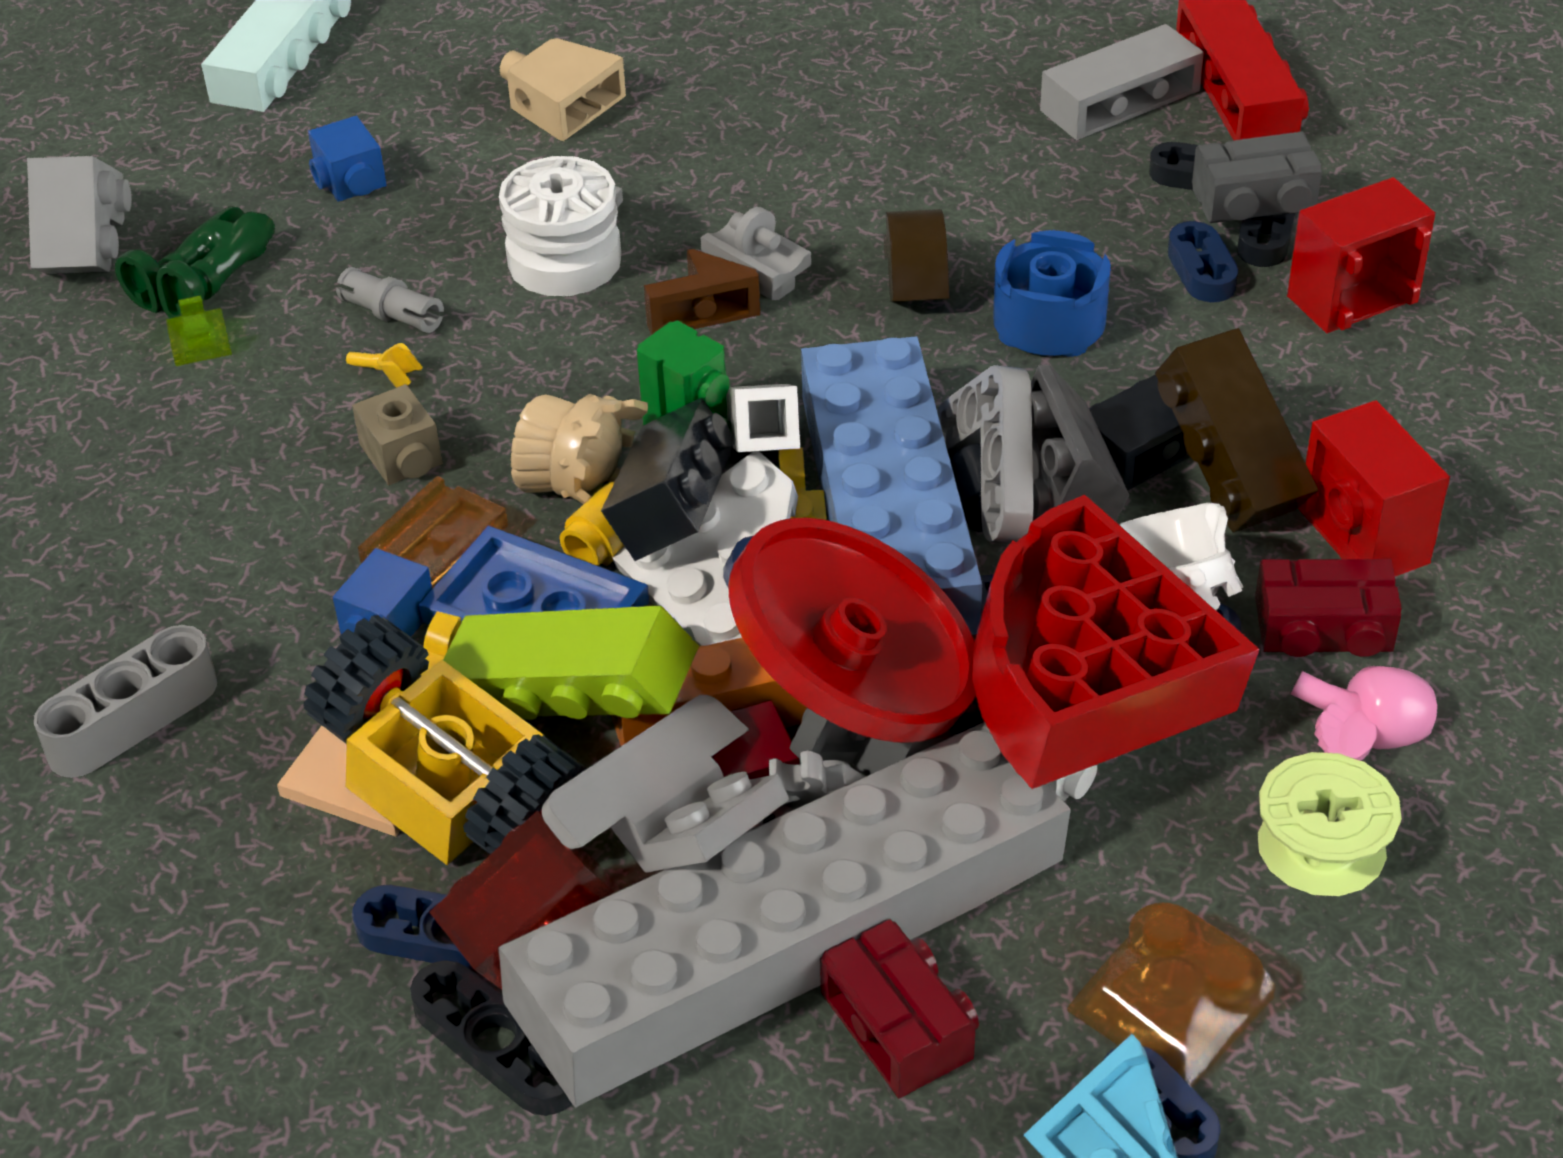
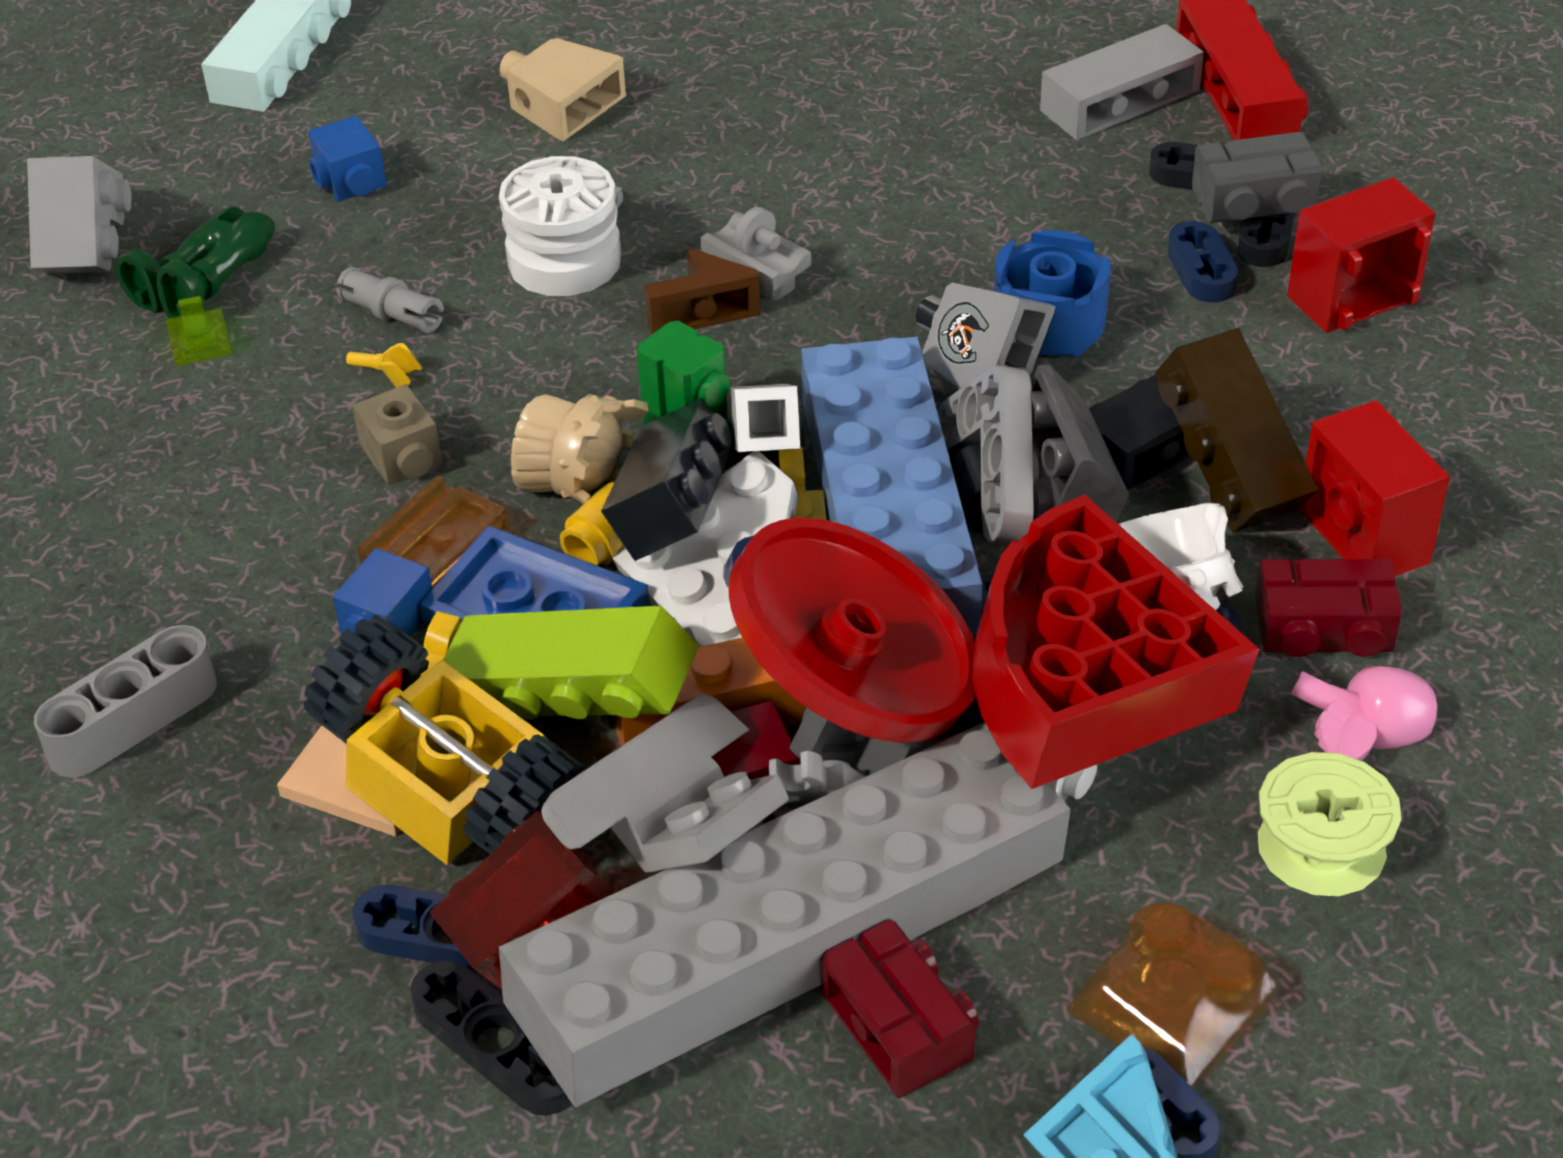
dark brown brick [883,209,950,301] -> none
none -> light grey torso [916,282,1056,389]

